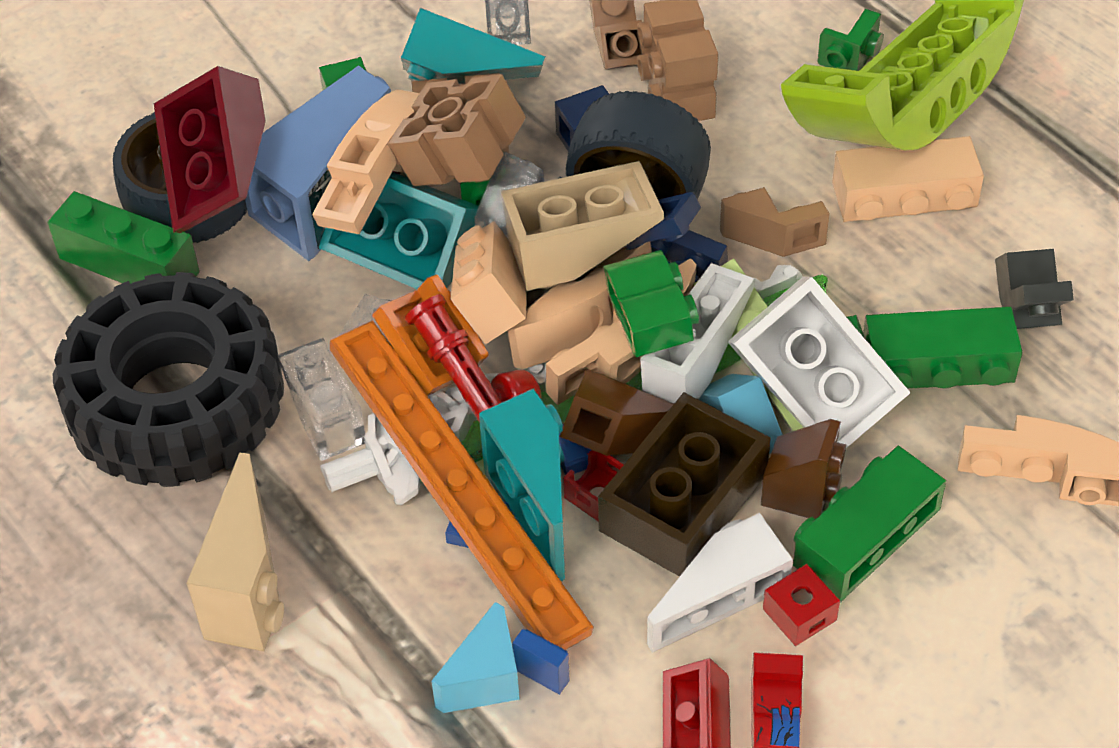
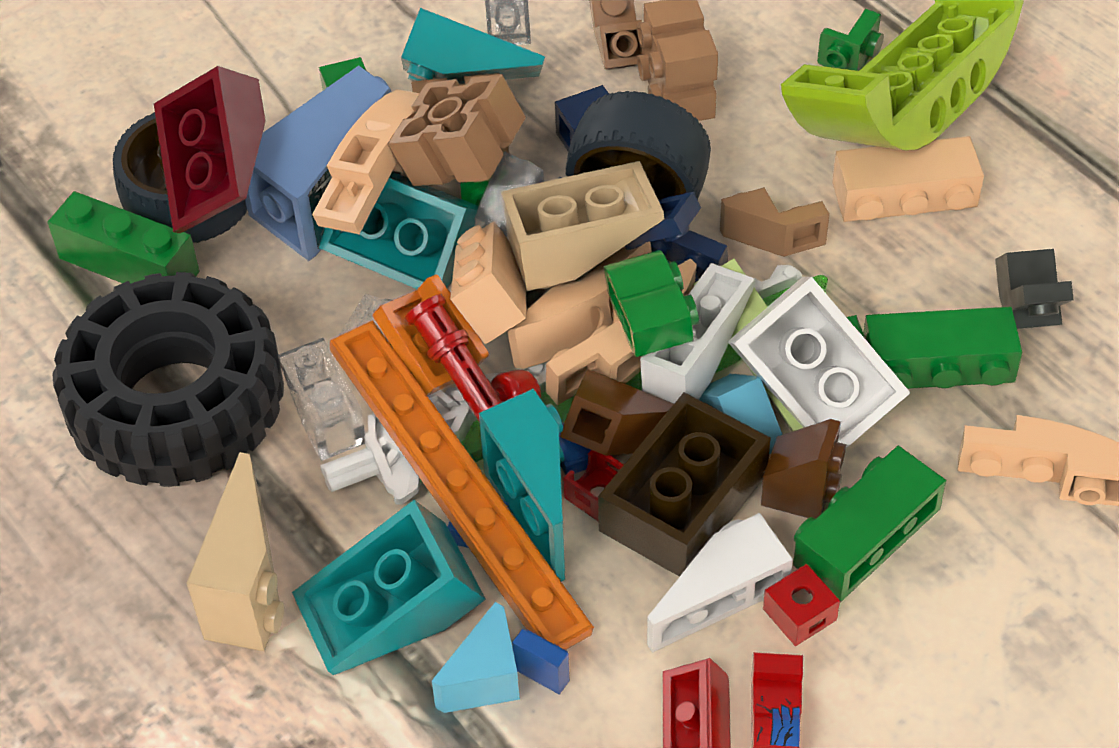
none -> teal slope [292,500,486,675]

